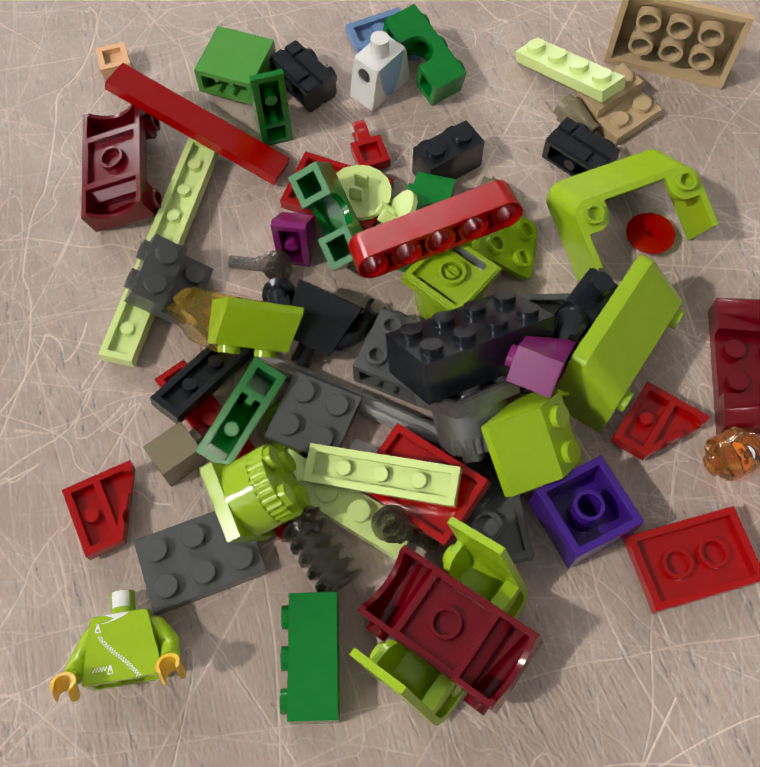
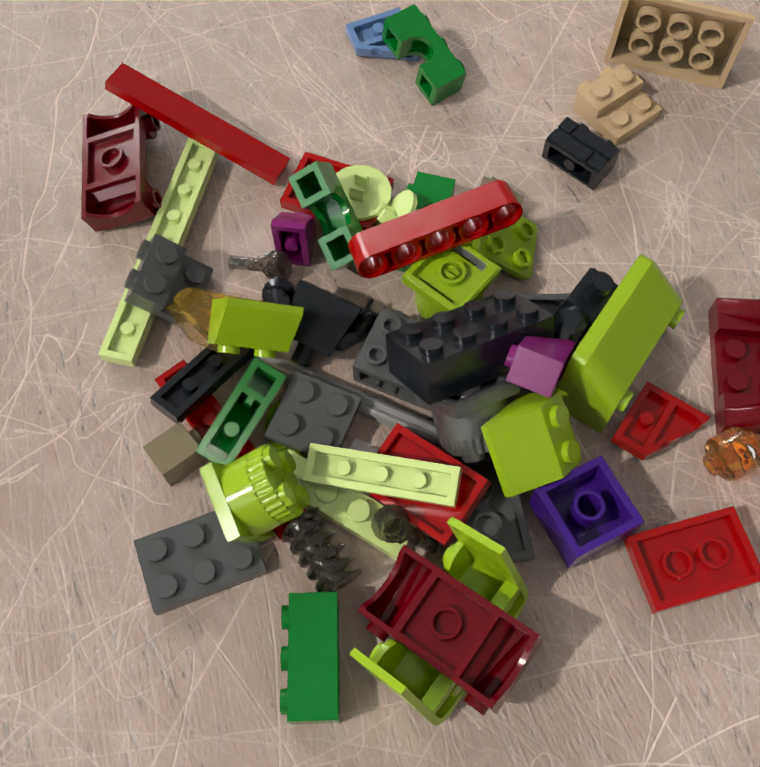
lime torso [49,590,187,702] -> none
red wing [62,460,136,560] -> none
light nougat plate [95,42,132,79] -> none
bright green brick [194,26,276,105] -> none
green slope [249,69,293,146] -> none
black brick [269,40,337,112] -> none
white torso [350,31,410,112] -> none
red plate [350,119,391,170] -> none
black brick [412,120,485,179] -> none
yellowish green plate [515,37,625,103] -> none
lime windscreen [546,149,719,281] -> none
dark tan cone [553,94,600,134] -> none
red piece [626,212,676,254] -> none

